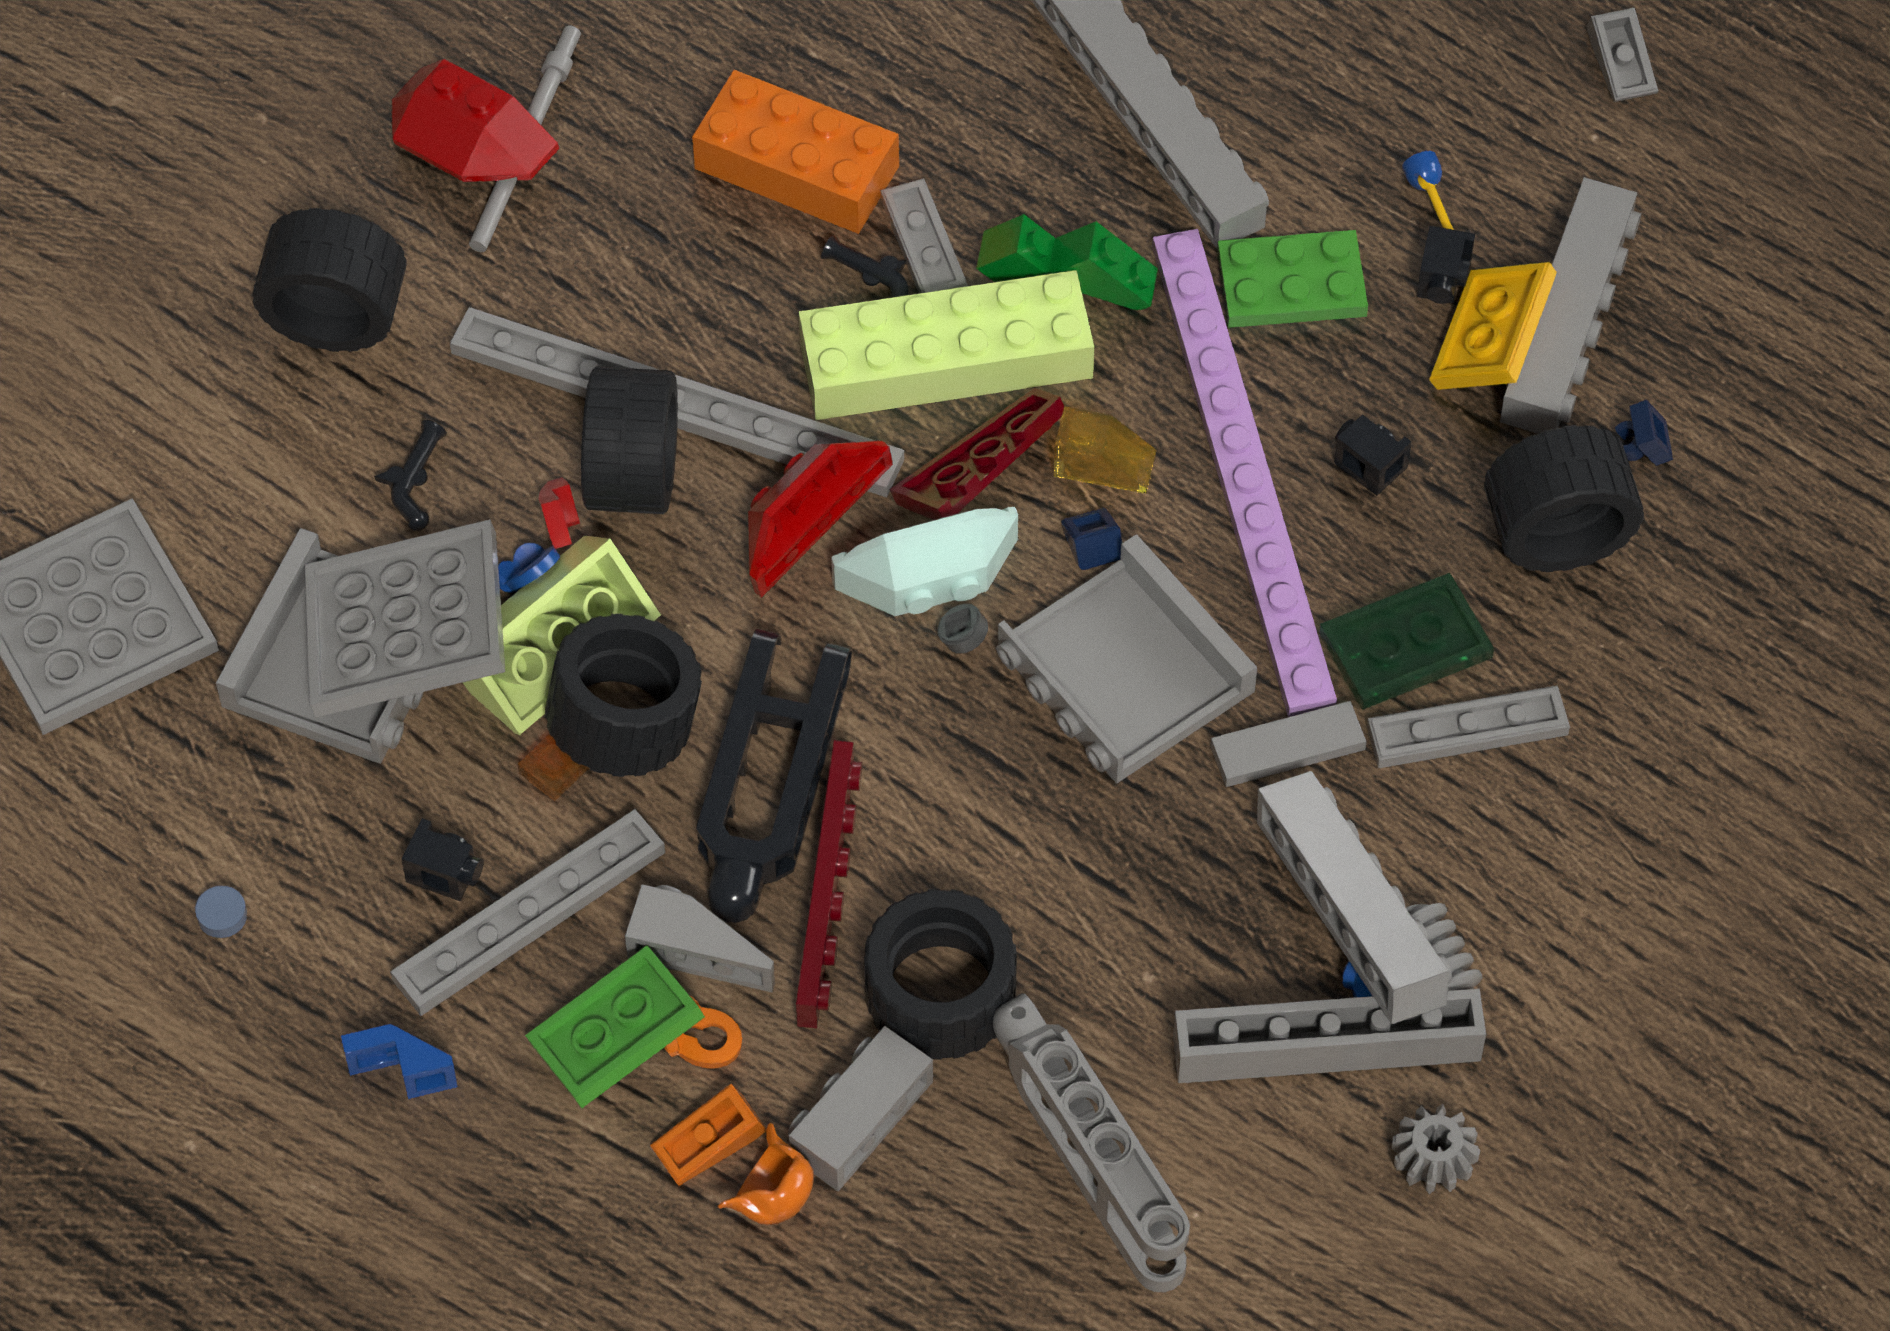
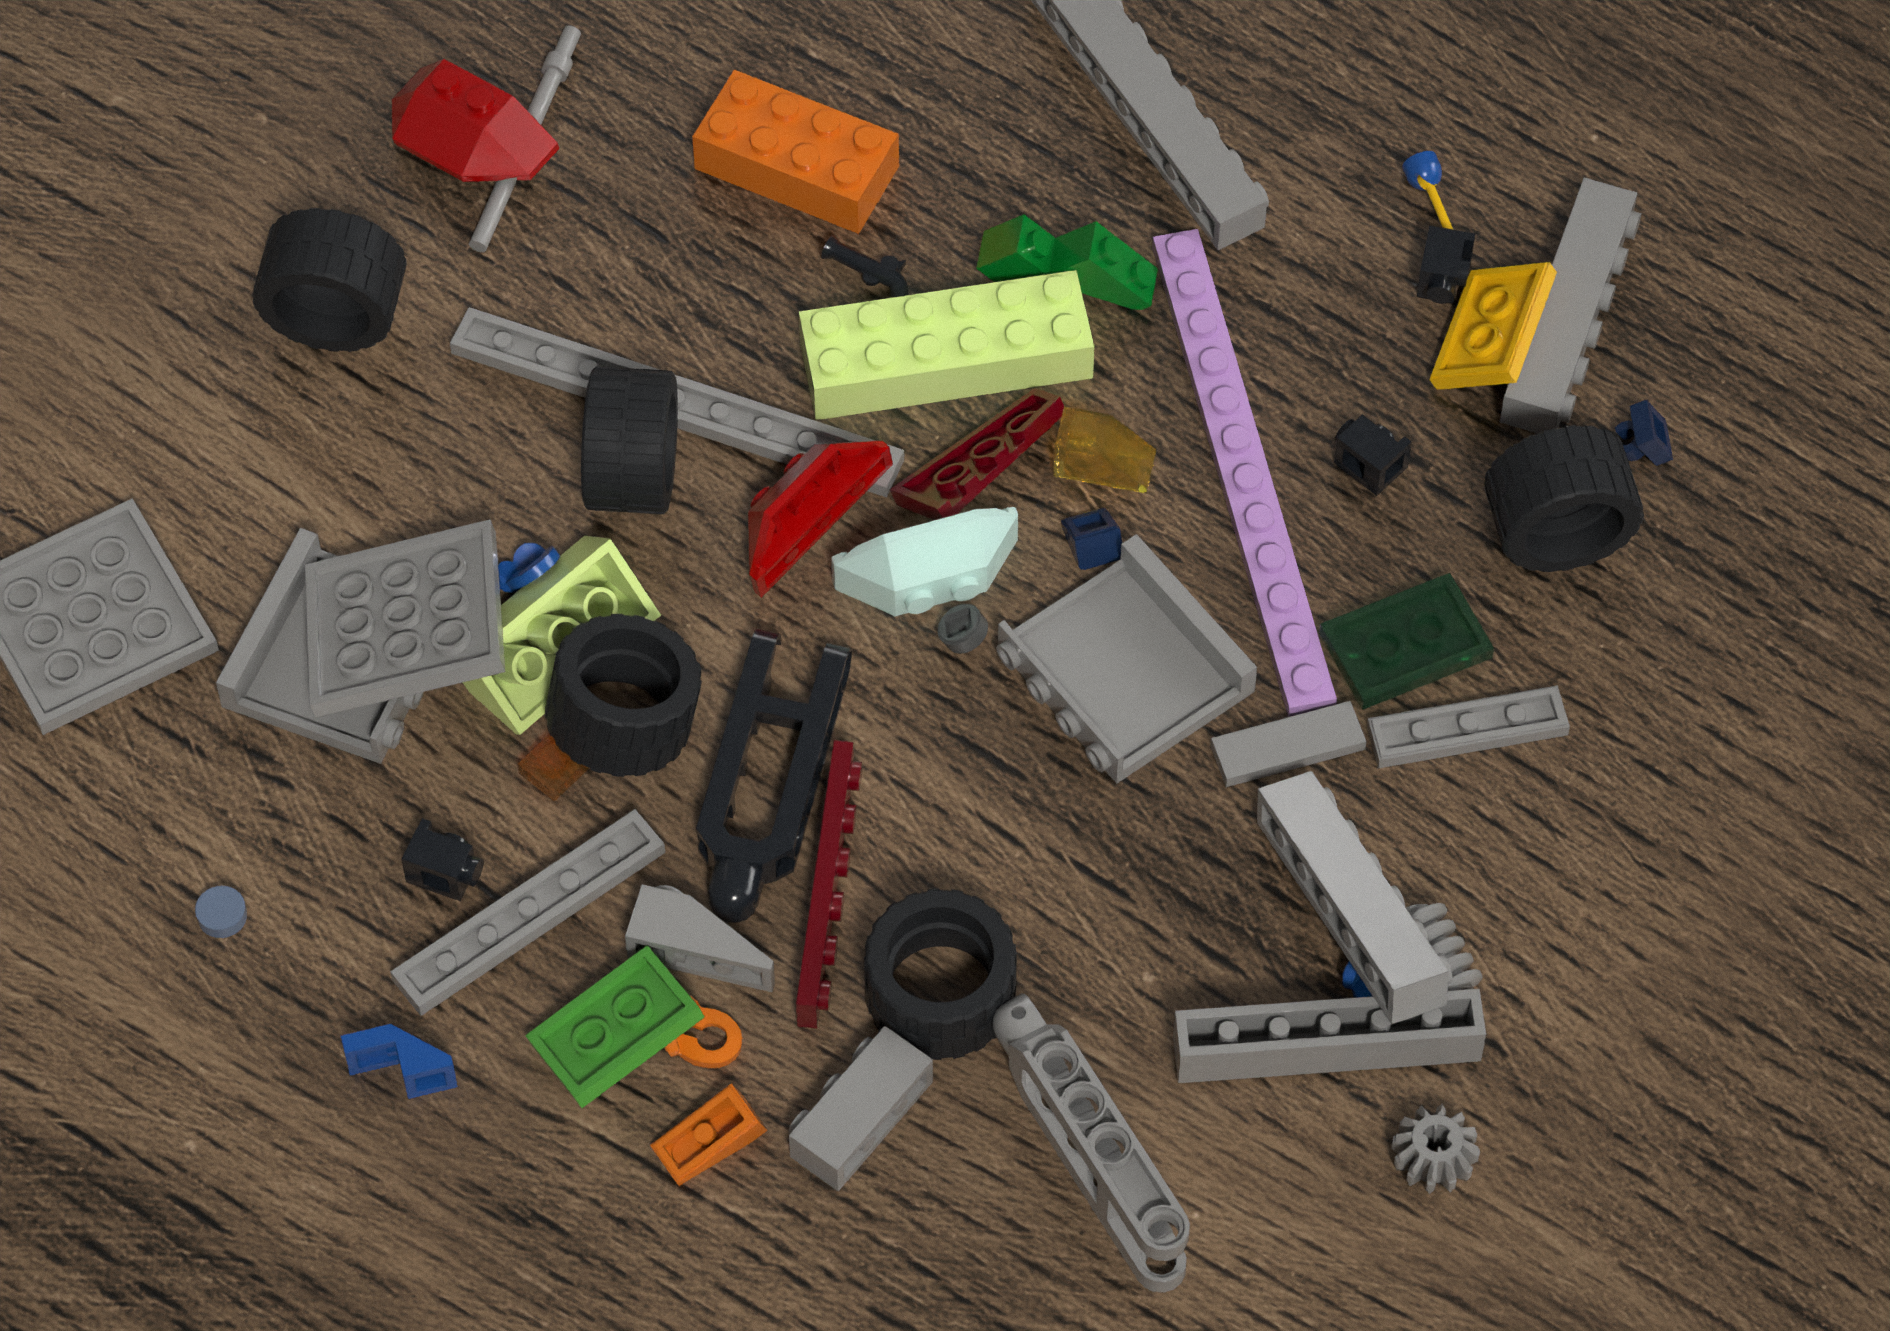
black piece [374,420,447,531] -> none
red slope [538,477,580,549] -> none
orange hair [718,1123,814,1225] -> none
light grey tile [880,178,968,294] -> none
bright green plate [1217,230,1368,328] -> none
light grey slope [1586,8,1658,102] -> none

